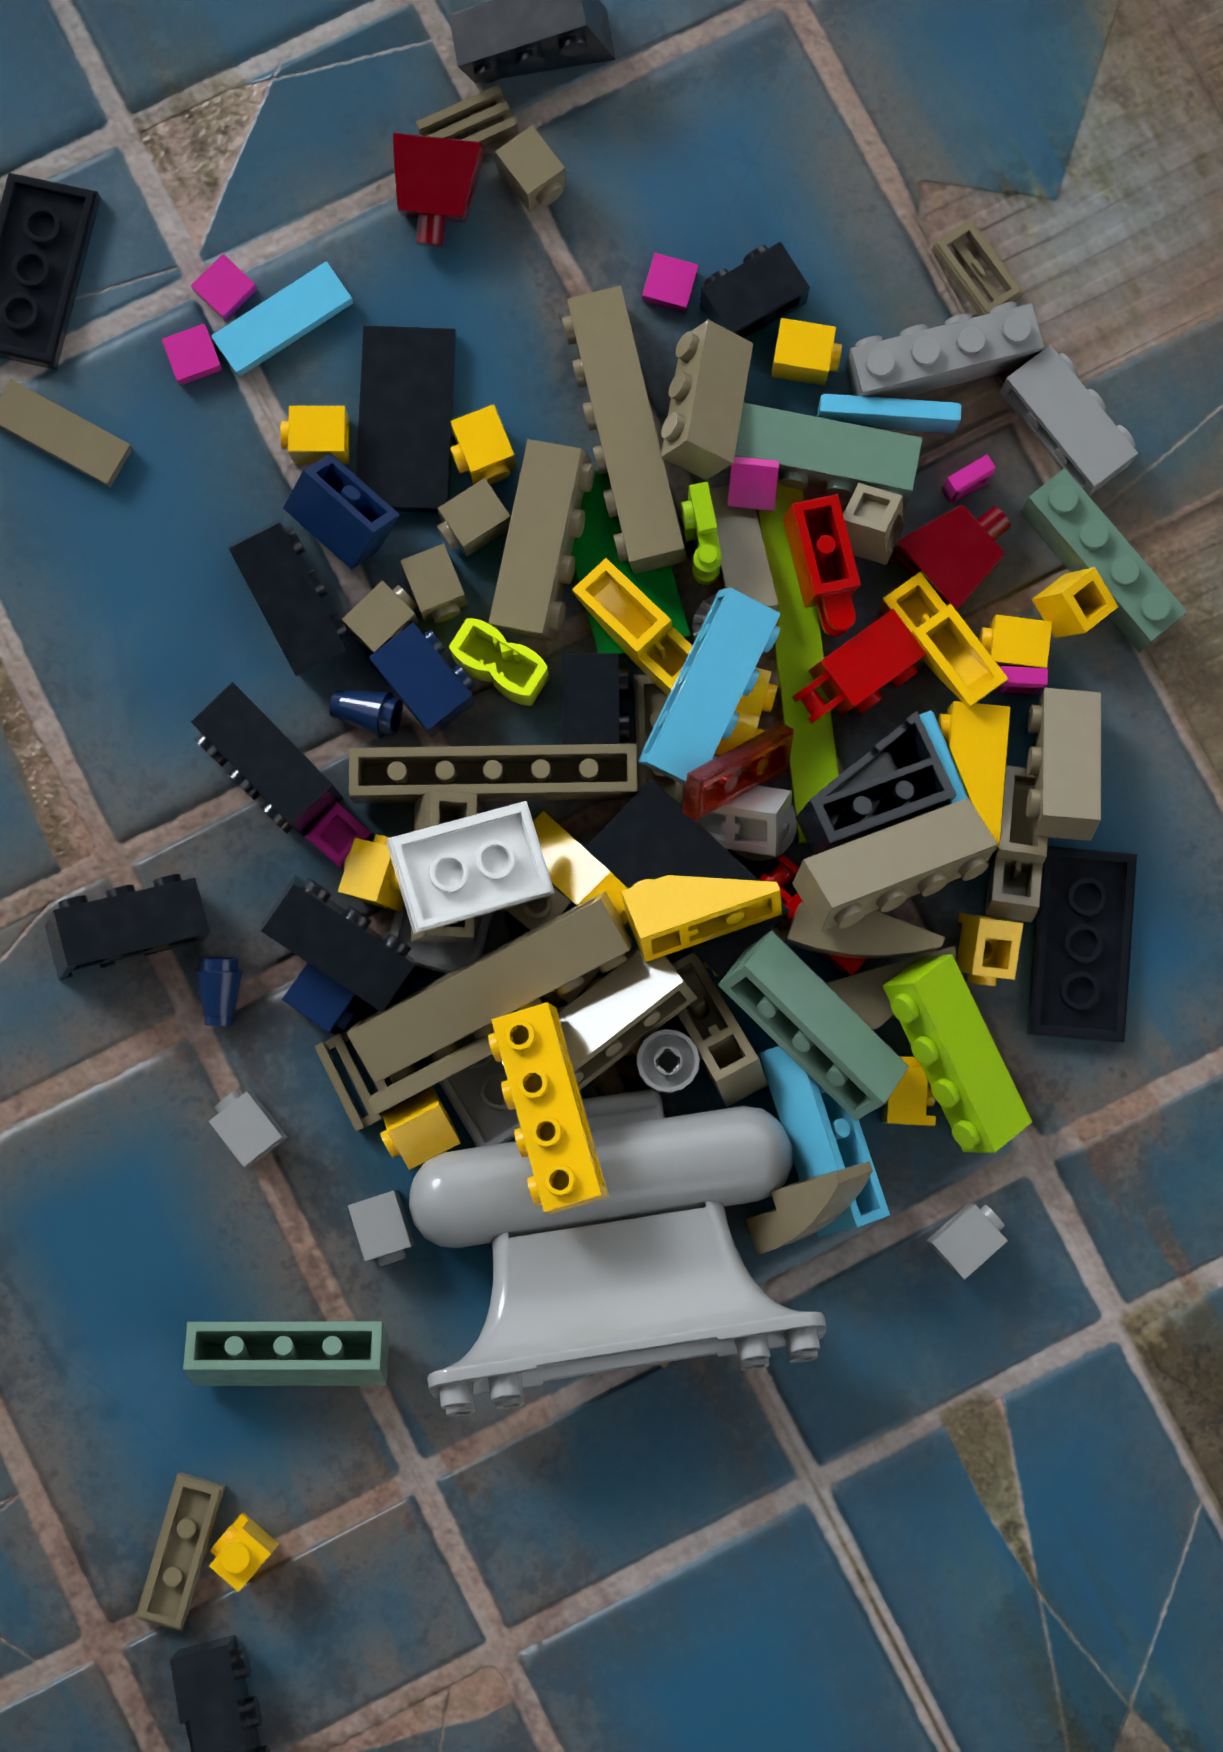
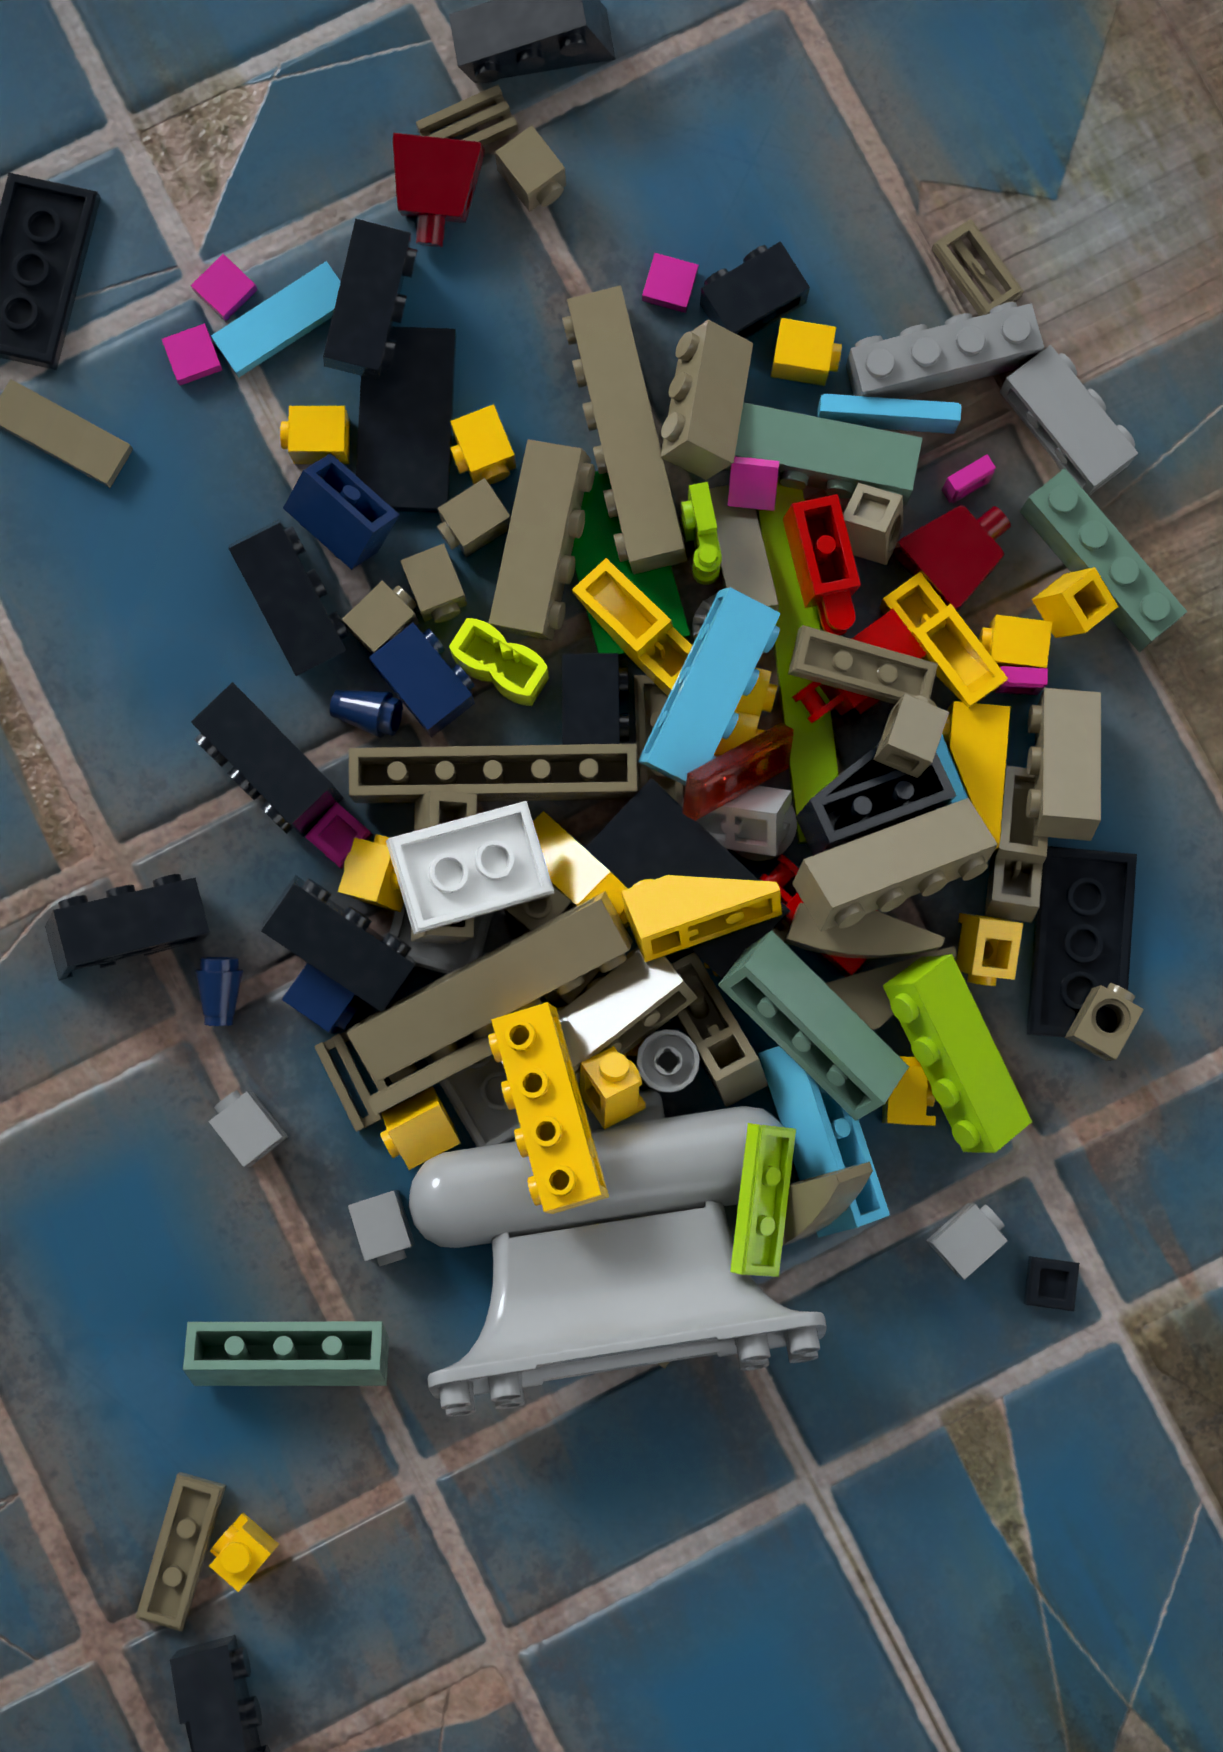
none -> black wedge [323,218,418,380]
none -> yellow brick [580,1046,646,1130]
none -> lime tile [730,1123,796,1277]
none -> dark tan tile [788,625,938,704]
none -> dark tan brick [874,694,949,778]
none -> black tile [1024,1256,1080,1311]
none -> dark tan brick [1065,983,1144,1061]

